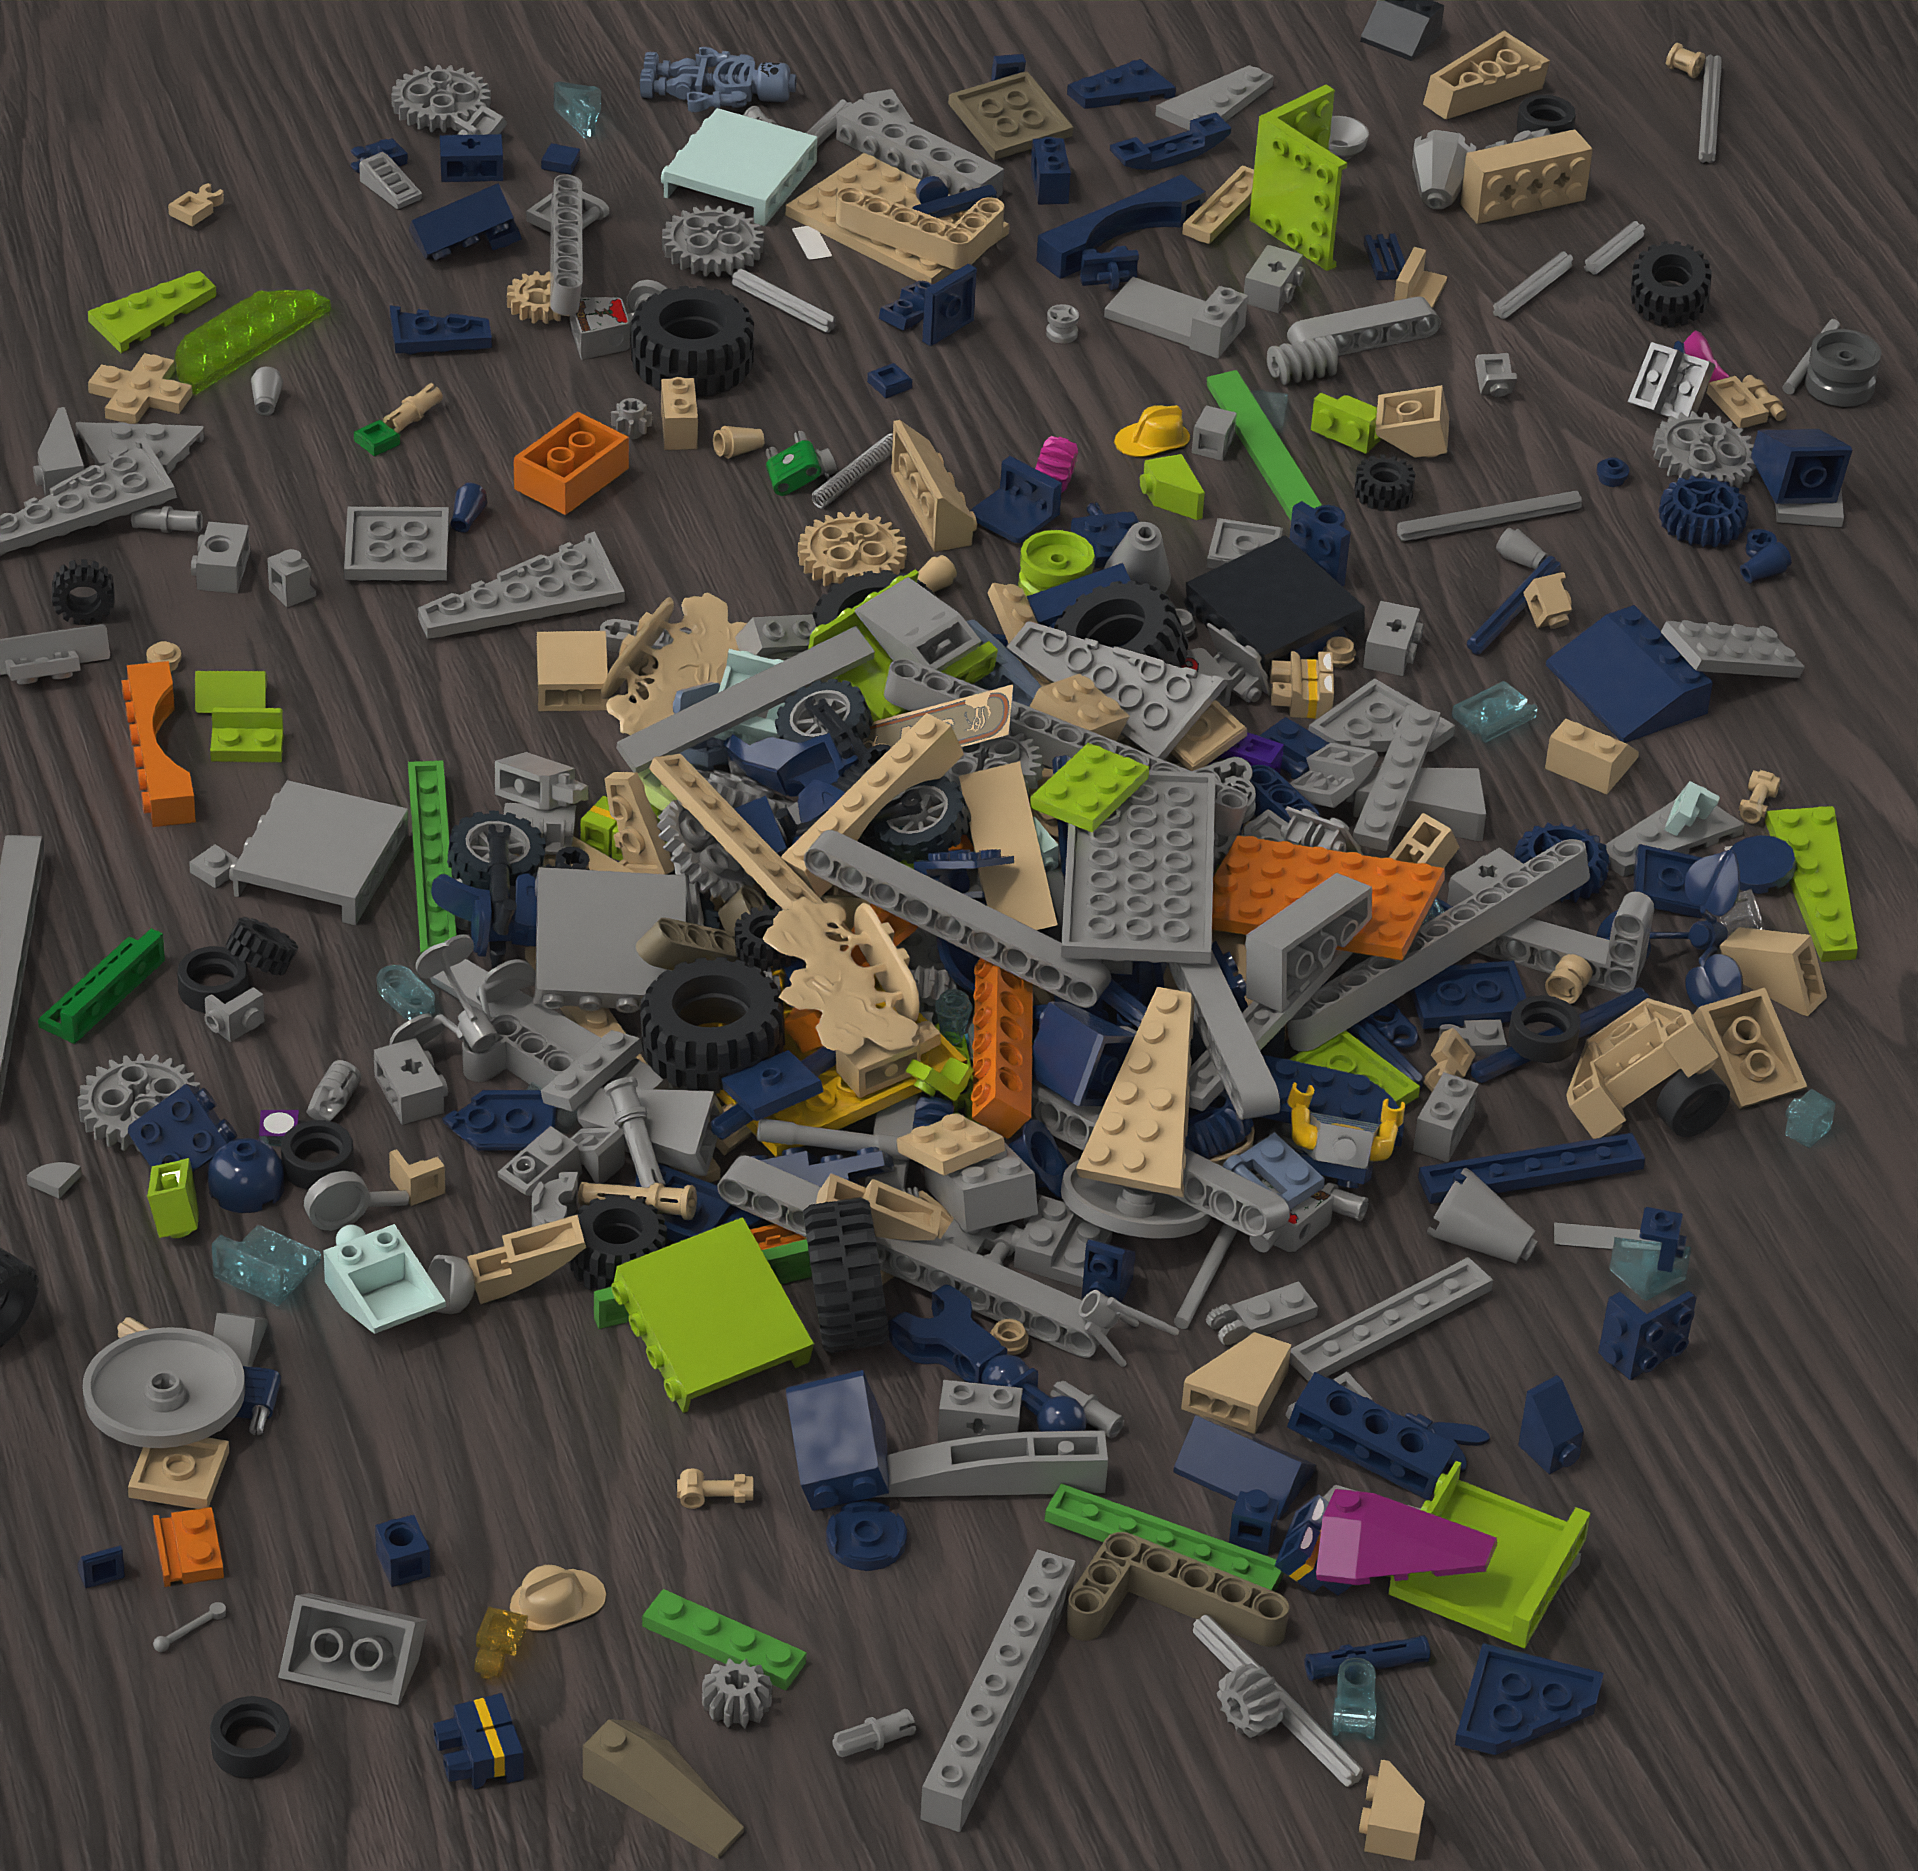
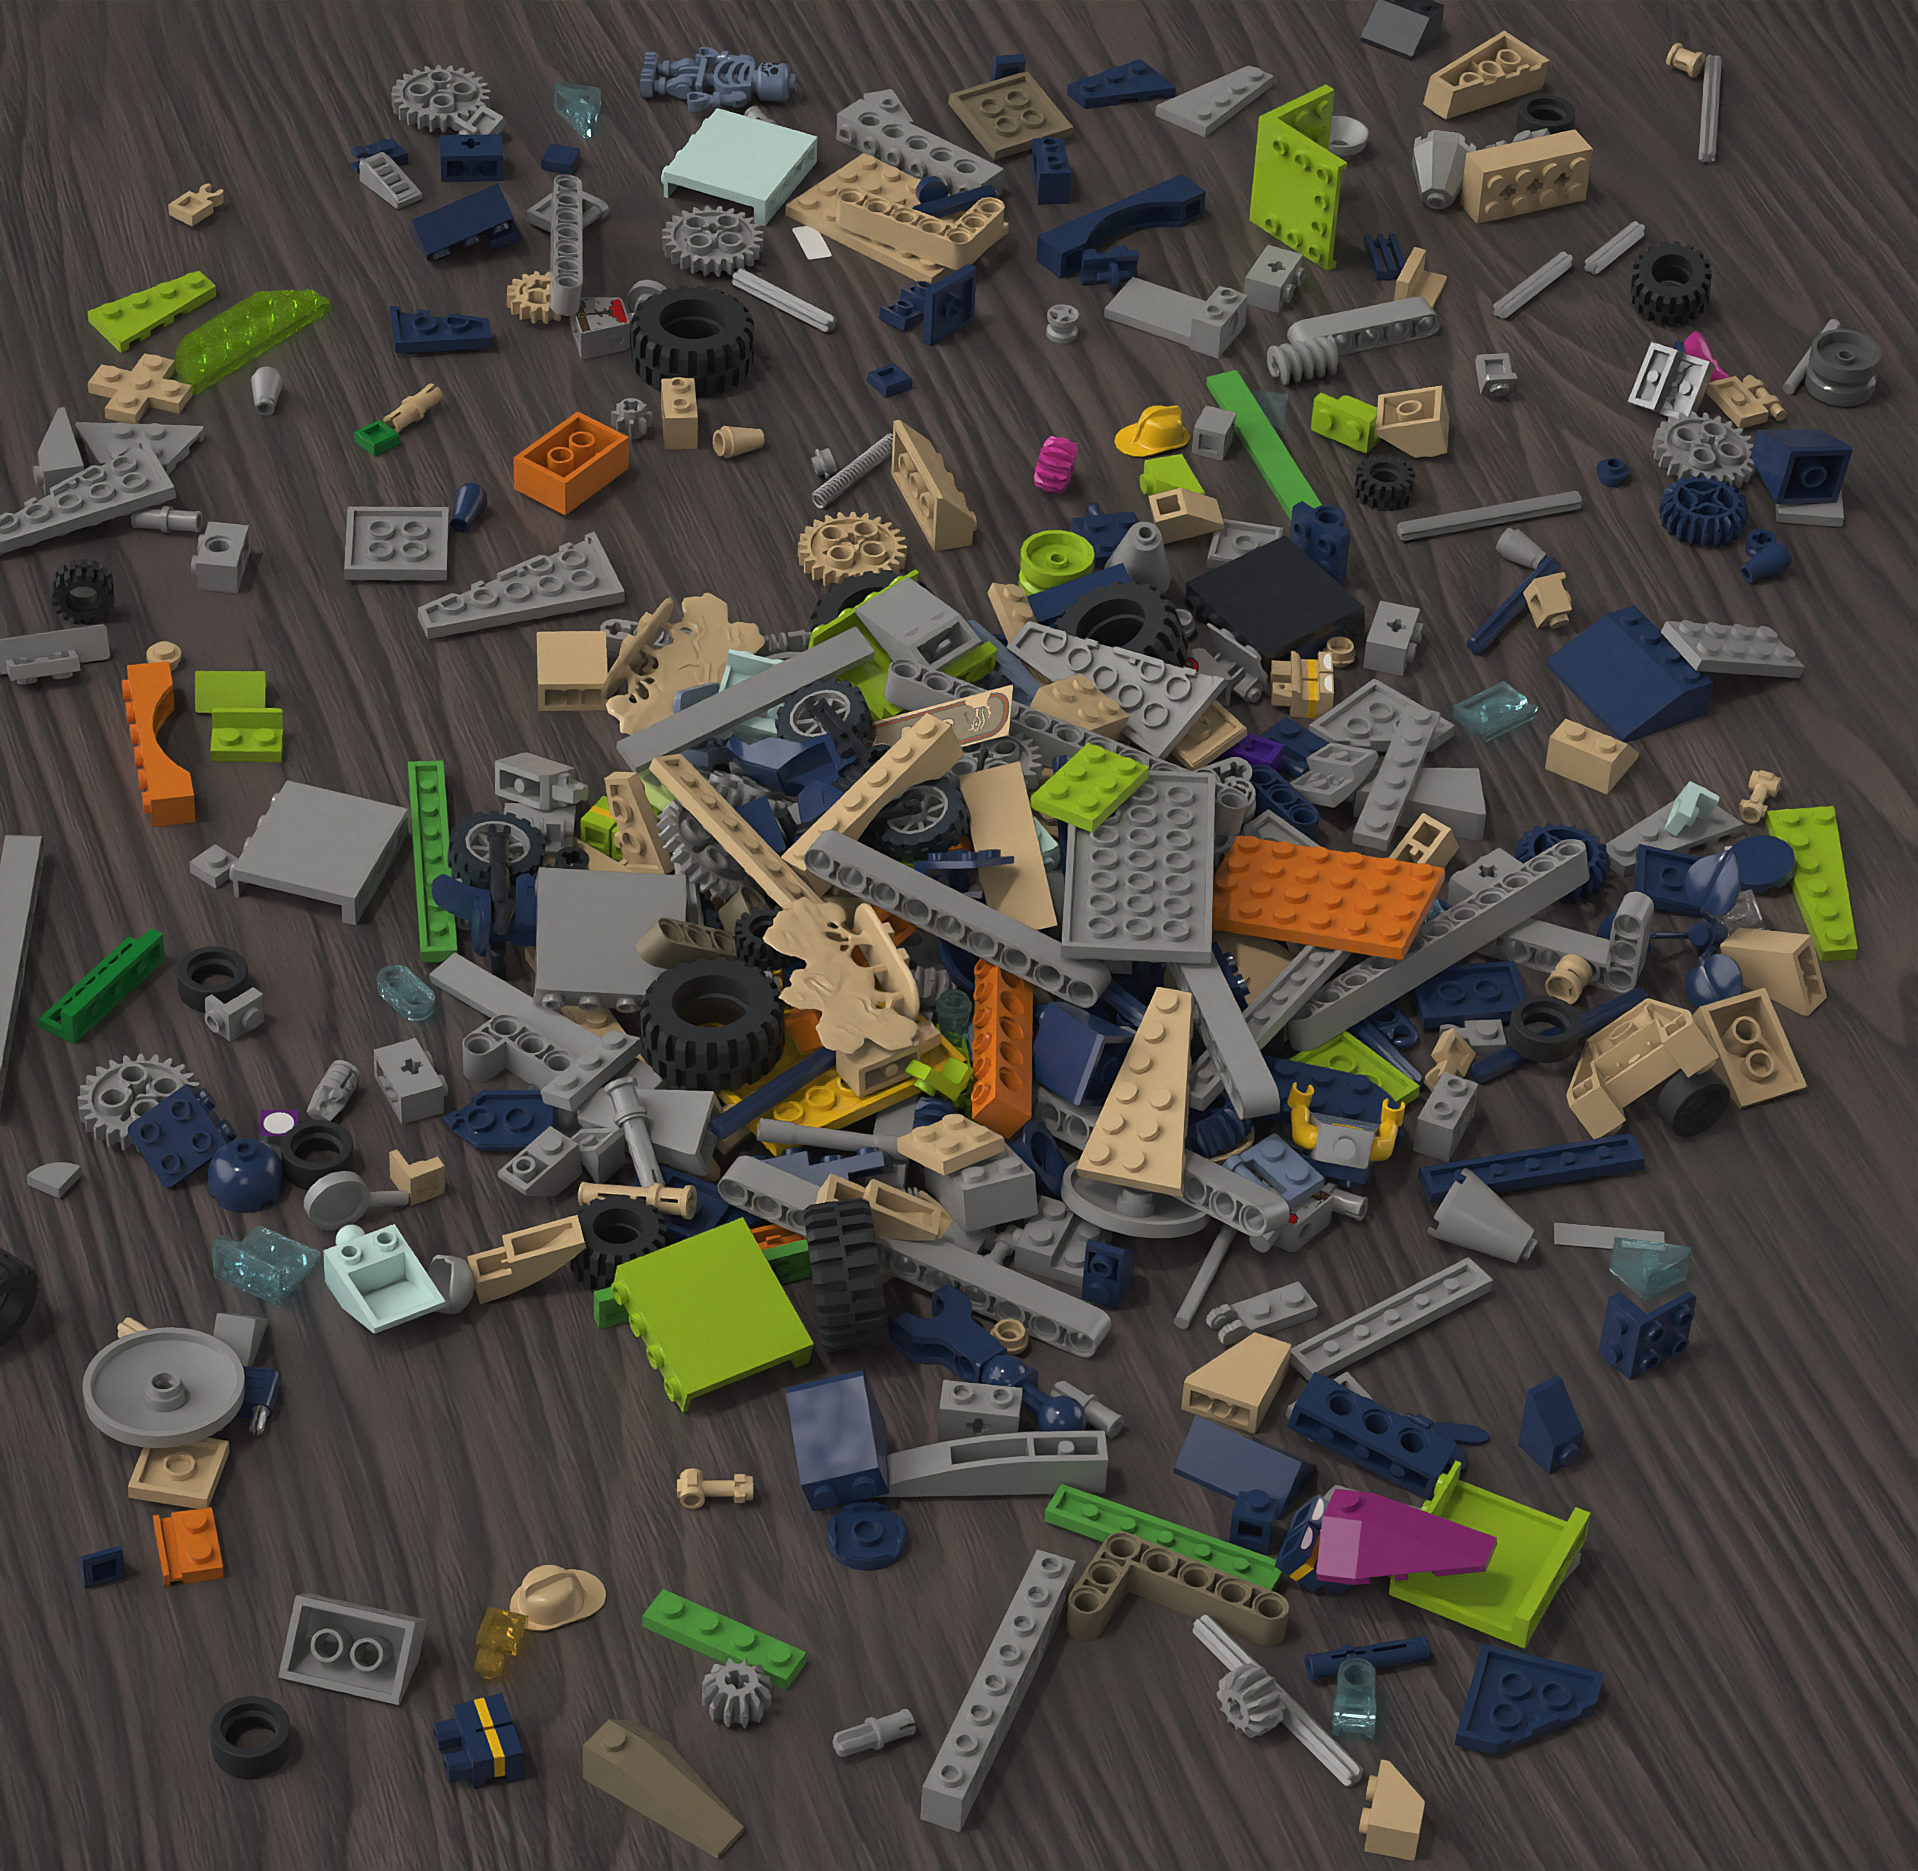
lime slope [147,1158,199,1238] -> none
light grey hinge [153,1602,226,1652] -> none
black tyre [226,917,298,976] -> none
light grey brick [268,549,316,608] -> none
dark blue brick [375,1515,431,1587] -> none
light grey plant [390,934,536,1052] -> none
light grey cylinder [532,1172,578,1227] -> none
dark blue plate [721,1050,824,1121] -> none
light grey brick [735,614,816,658] -> none
green piece [766,431,822,496] -> none
light grey axle [806,99,852,147] -> none
tan cone [918,555,957,593] -> none
dark blue bracket [970,456,1062,543] -> none
light grey plant [1079,1290,1179,1367] -> none
dark blue slope [1110,112,1232,170] -> none
tan plate [1182,165,1254,244] -> none
light grey wedge [1245,873,1372,1013] -> none
light grey hinge [1280,807,1363,855] -> none
dark blue bracket [1639,1207,1687,1273] -> none
clear light blue plate [1785,1089,1836,1149] -> none
none -> tan slope [1148,488,1225,544]

